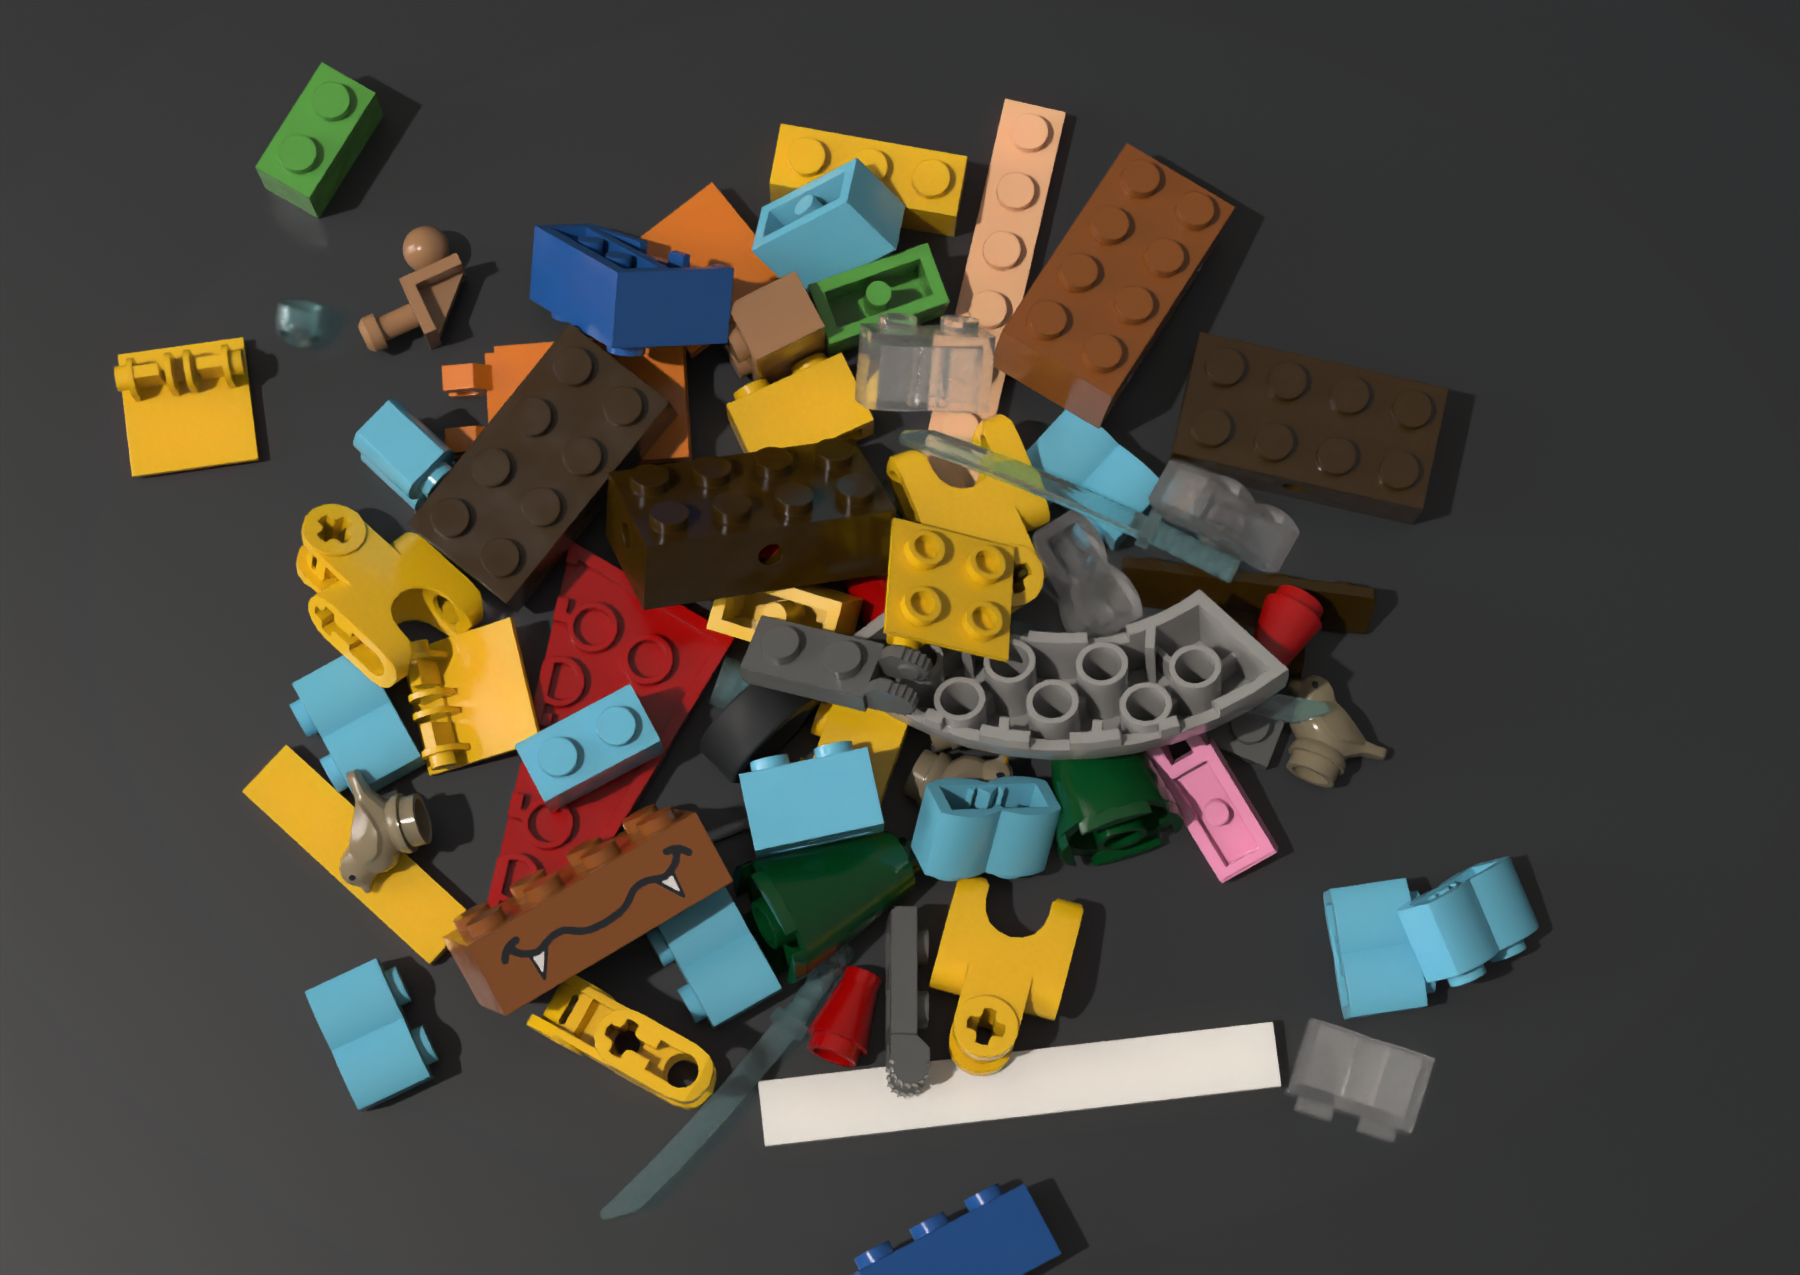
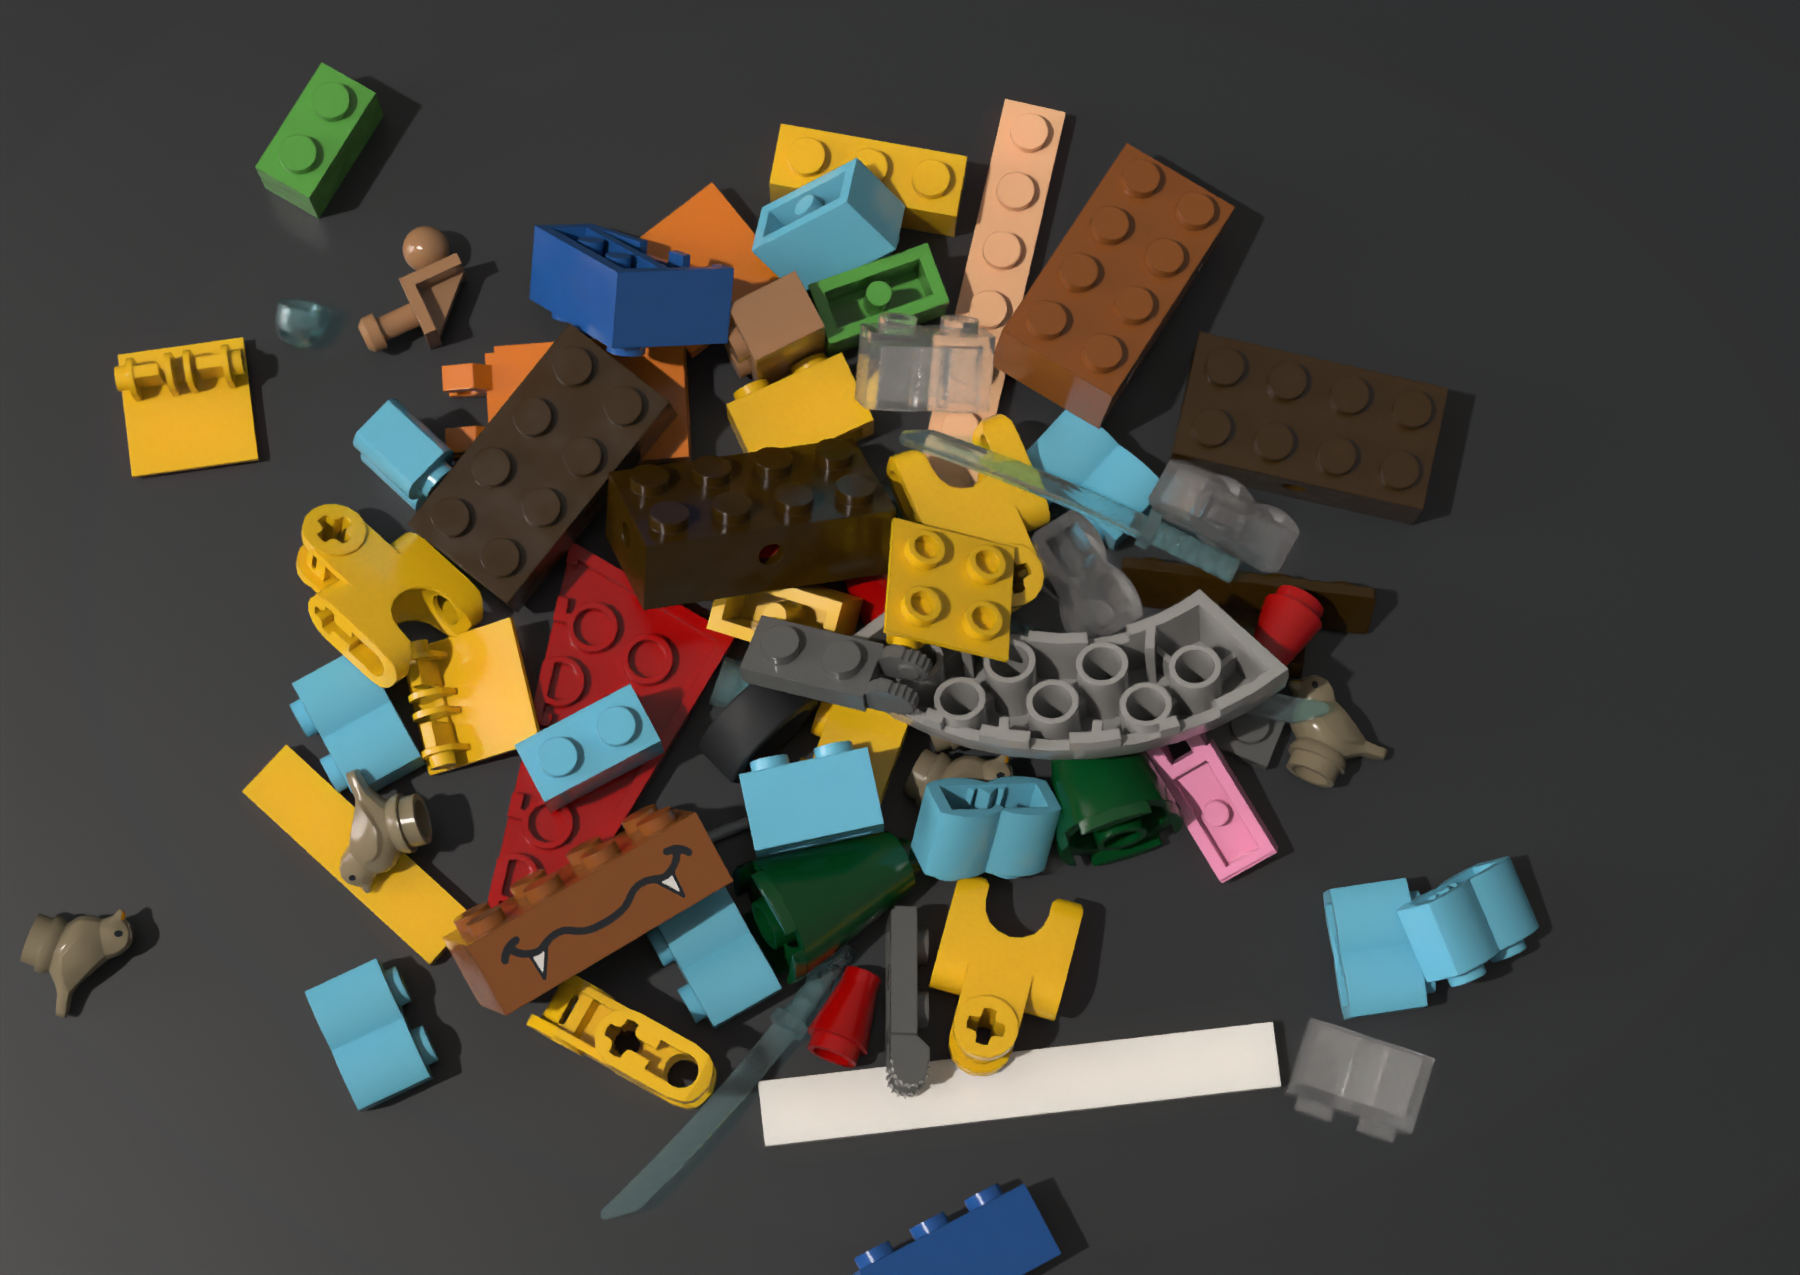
none -> dark tan animal [20,909,134,1018]

